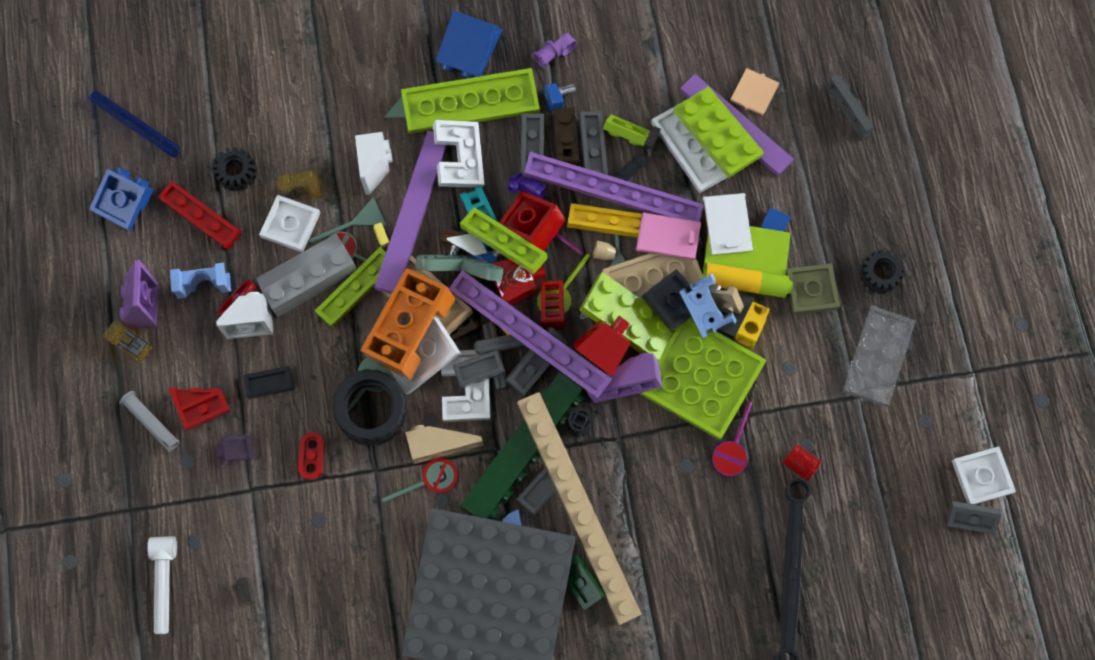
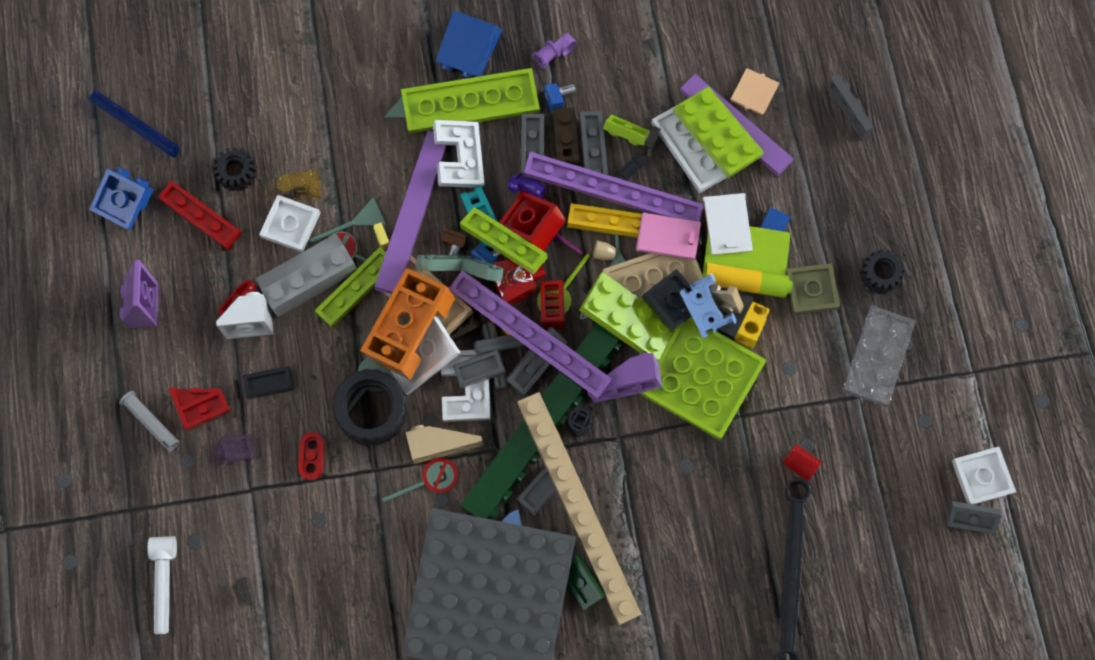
clear yellow leg [102,320,153,362] -> none
light blue piece [170,263,231,299] -> none
white slope [355,132,393,195] -> none
white sticker [447,234,487,255] -> none
red torso [573,315,630,376] -> none
piece [712,401,752,477] -> none

